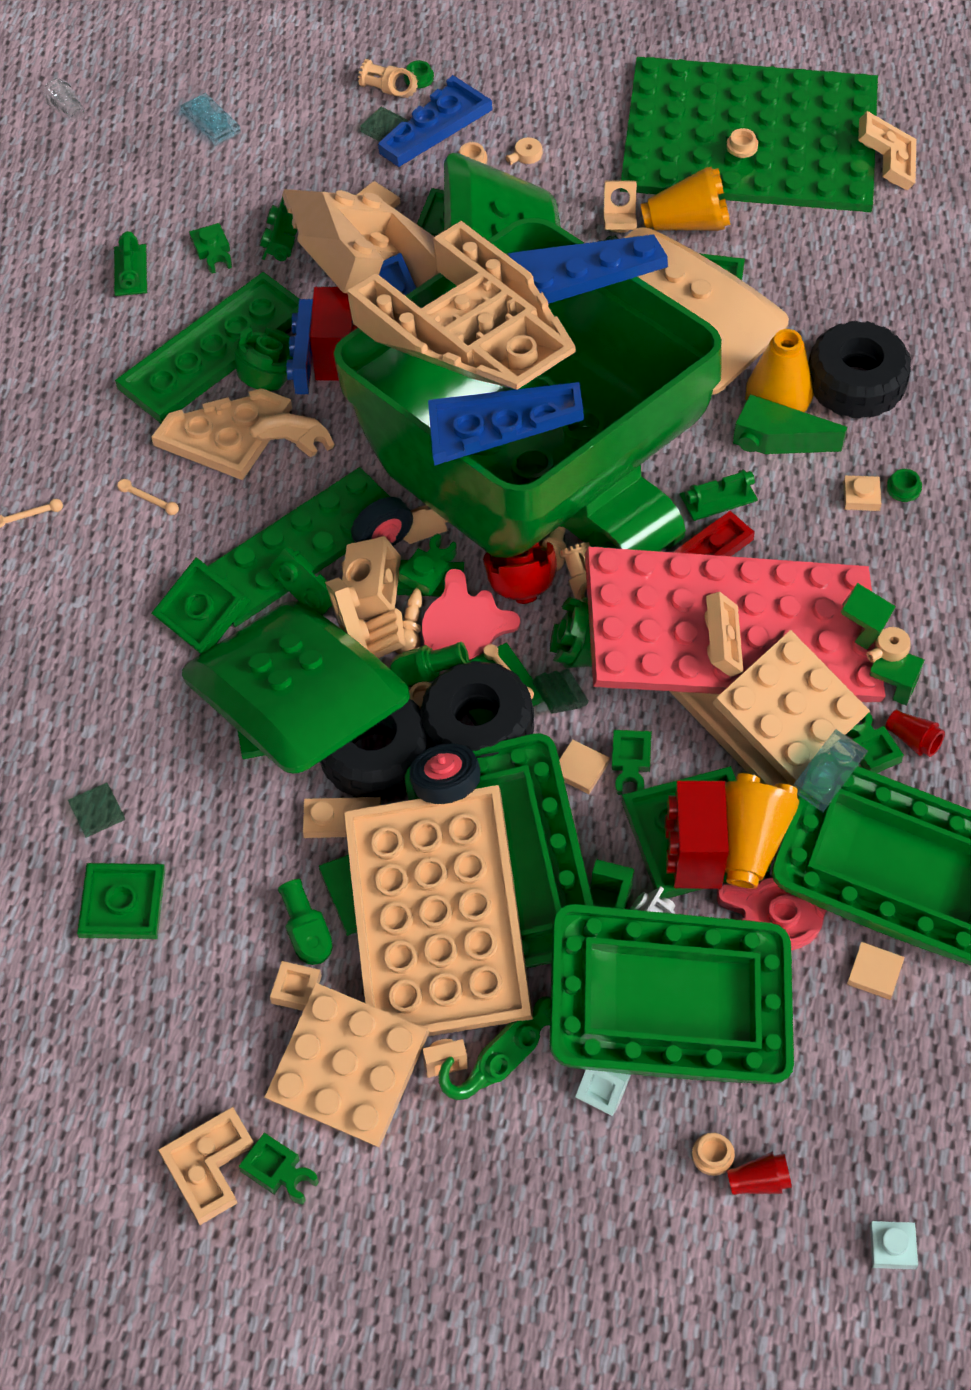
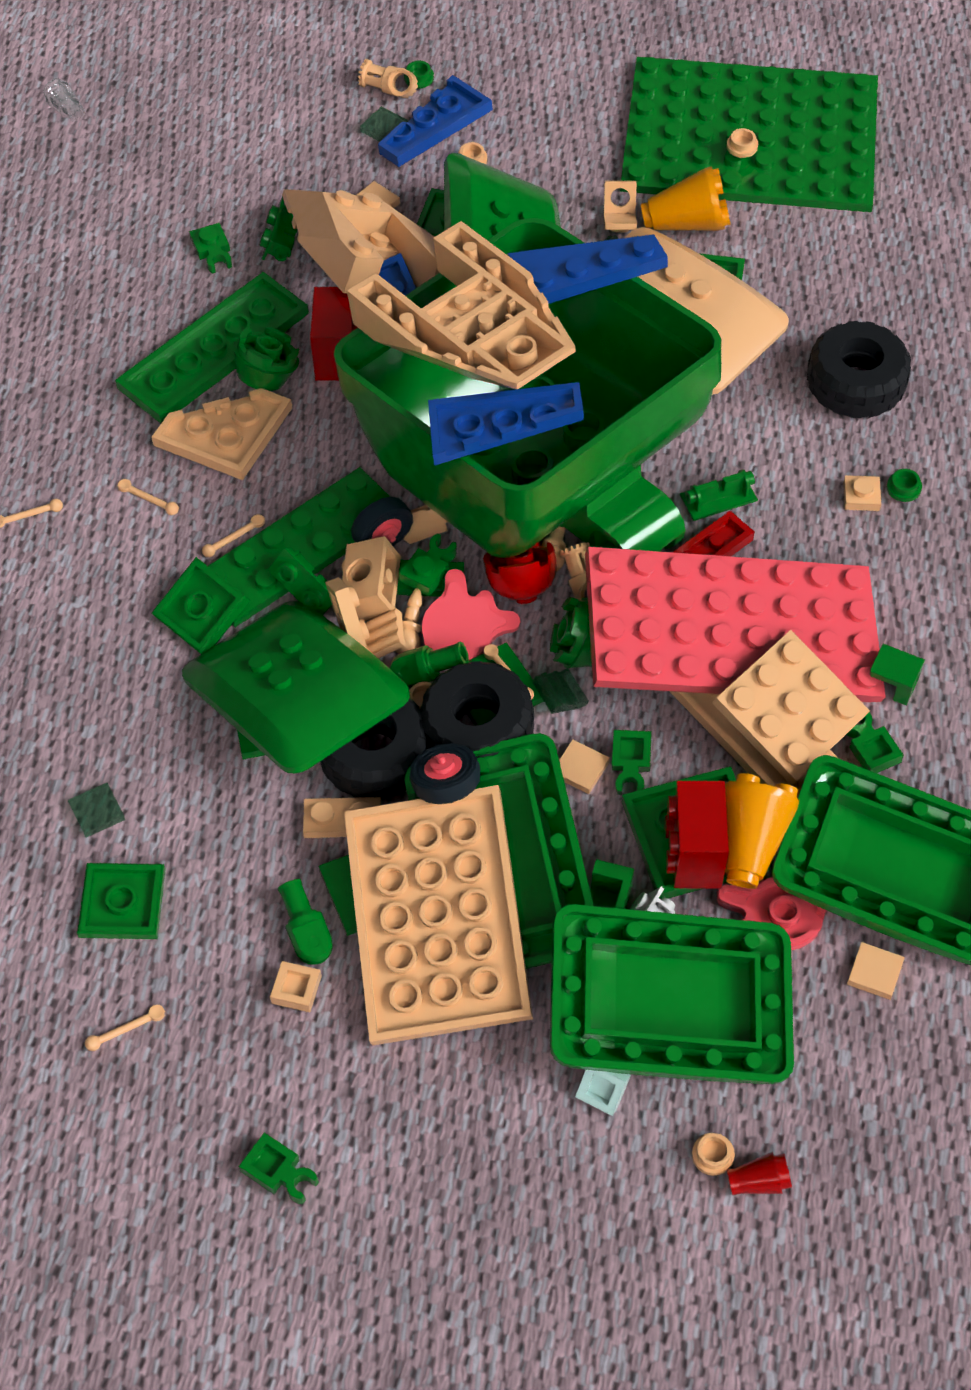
green hinge [114,231,148,296] -> none
light nougat plate [158,1107,254,1225] -> none
clear light blue plate [180,92,241,146] -> none
light nougat piece [249,413,335,457] -> none
light nougat plate [264,983,430,1148] -> none
blue plate [287,299,313,394] -> none
light nougat plate [422,1039,467,1078] -> none
green piece [438,996,551,1100] -> none
light nougat piece [506,137,543,165] -> none
light nougat plate [705,592,743,677] -> none
green slope [733,394,848,454] -> none
light orange cone [745,329,813,412] -> none
clear light blue plate [793,729,868,812] -> none
green panel [841,583,896,650] -> none
light nougat plate [858,111,917,190] -> none
light nougat piece [866,627,911,663] -> none
light aqua plate [870,1221,918,1269] -> none
red cone [885,710,945,757] -> none
none -> light nougat hinge [85,1005,165,1051]
none -> light nougat hinge [202,514,265,557]

